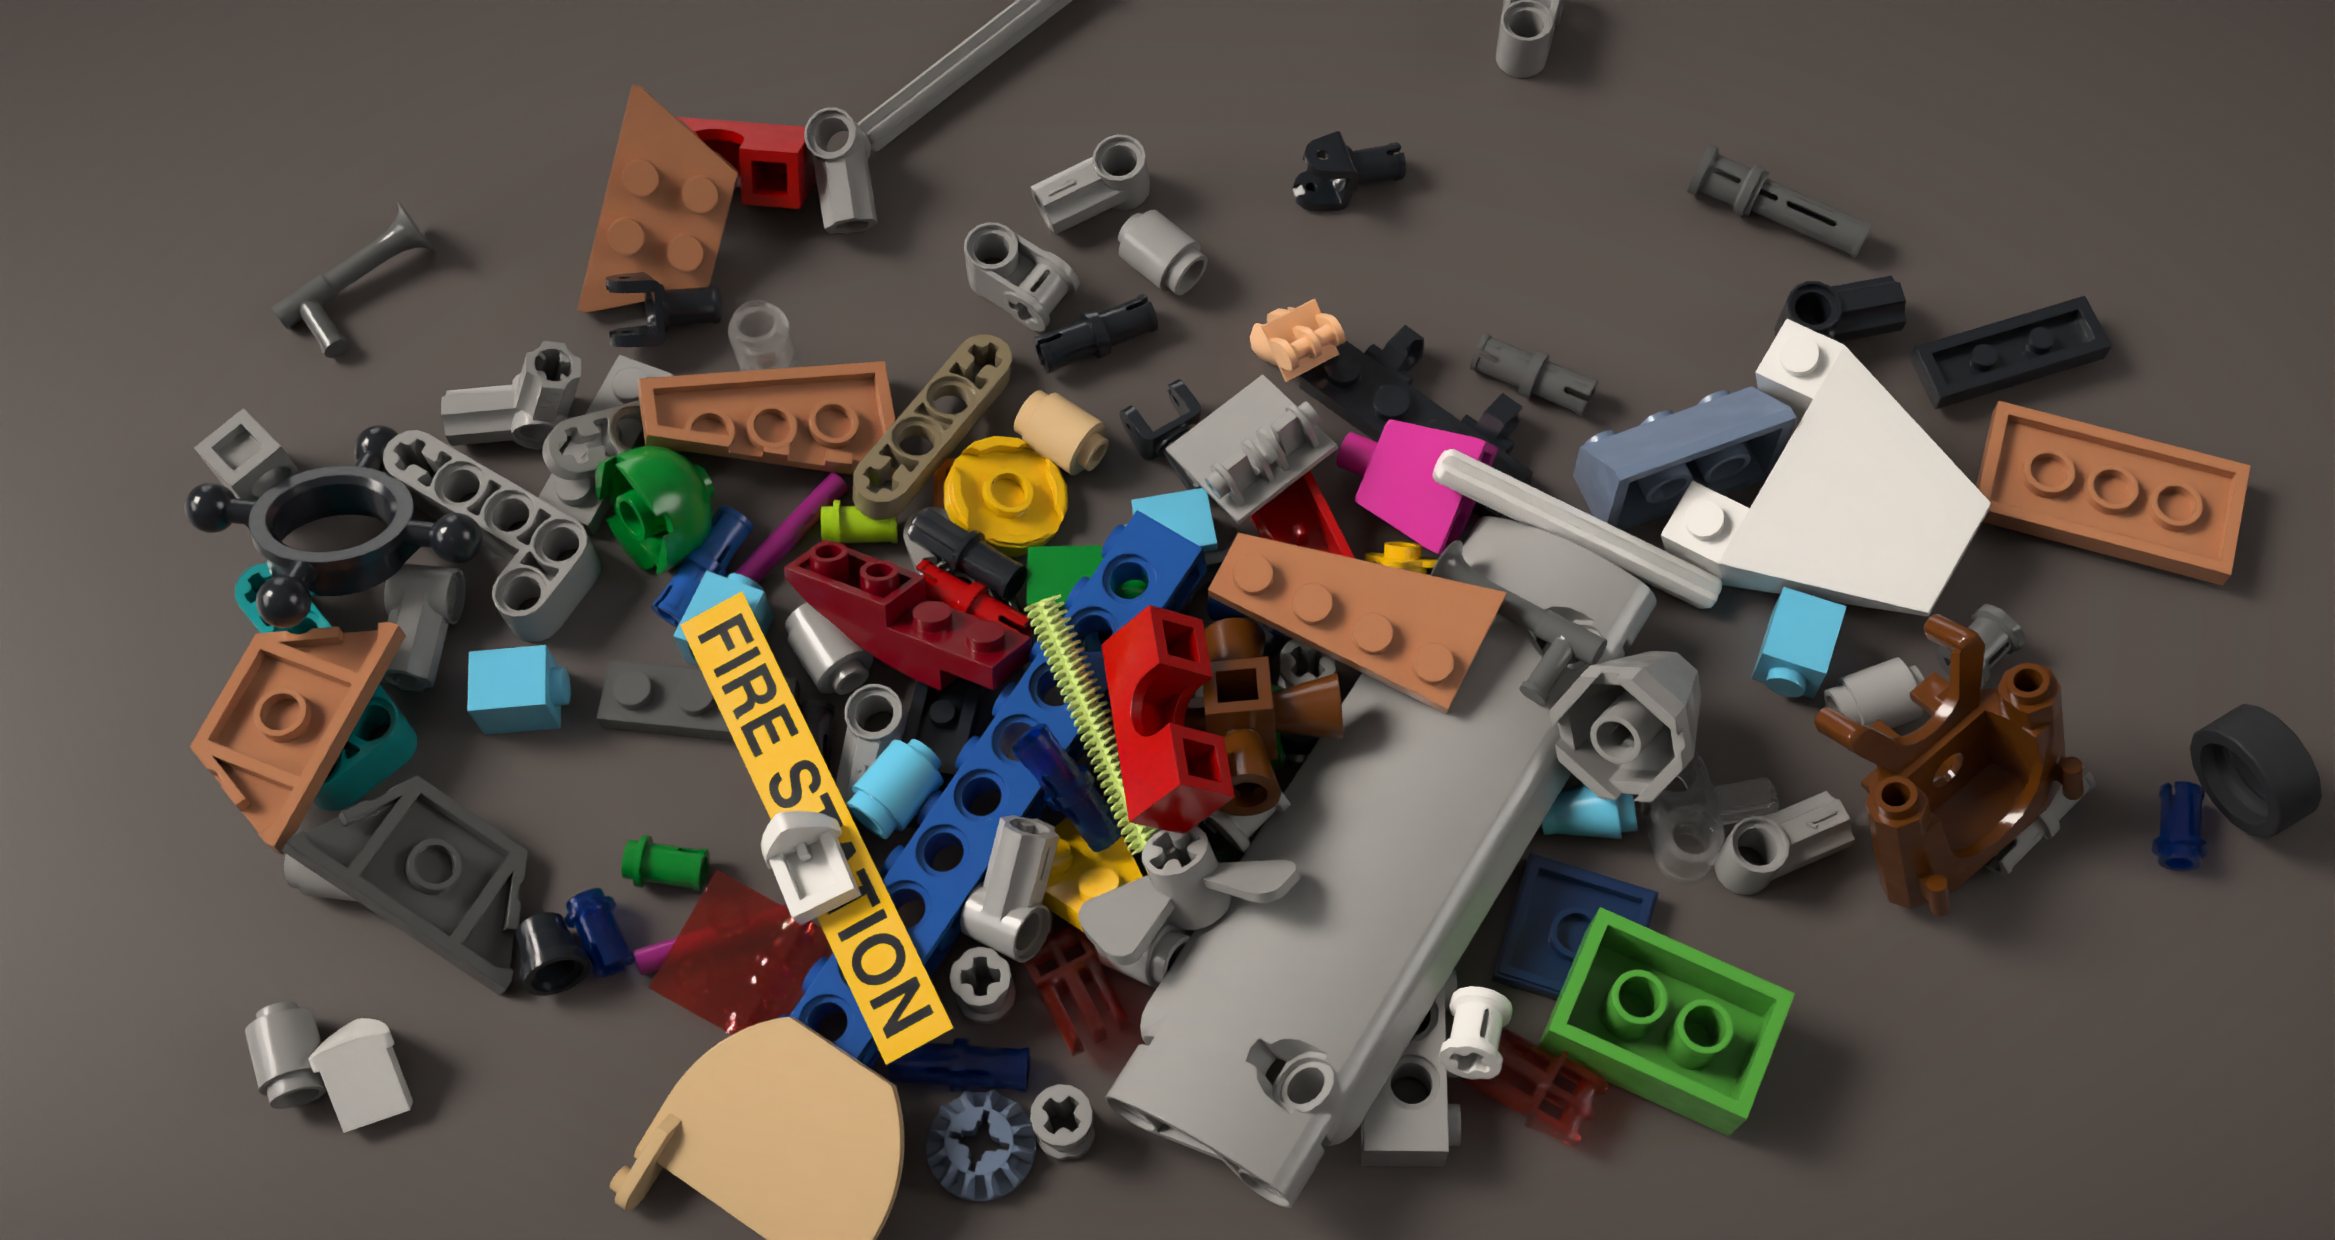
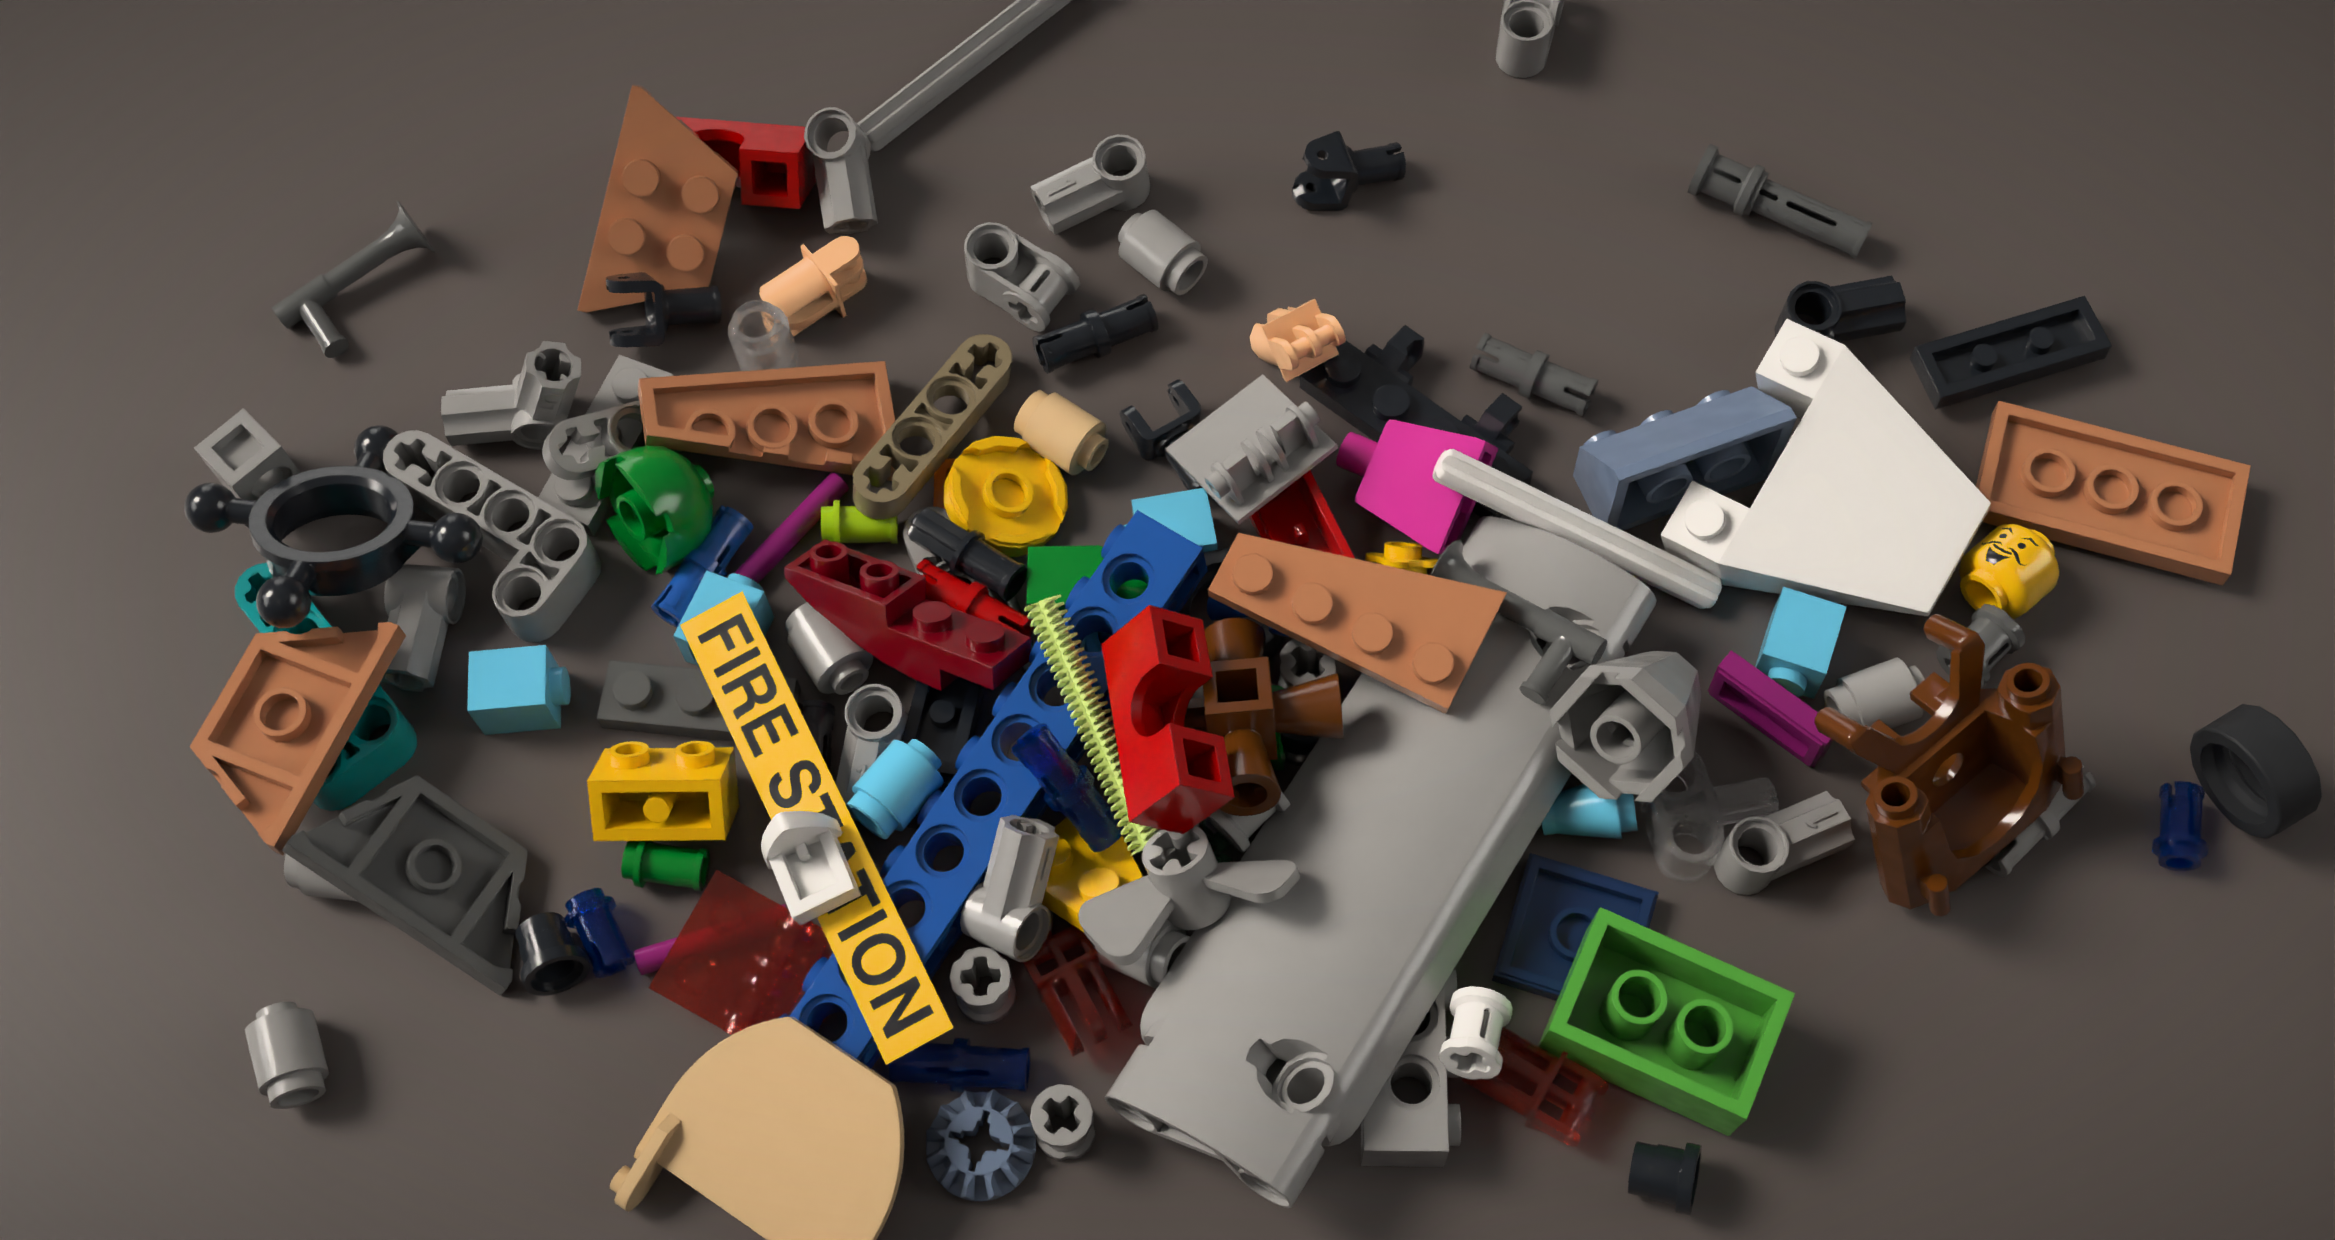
white tile [308,1018,413,1133] -> none
none -> yellow brick [587,741,739,841]
none -> light nougat arm [759,236,867,338]
none -> black piece [1628,1141,1702,1215]
none -> magenta tile [1708,650,1833,768]
none -> yellow head [1959,524,2059,619]

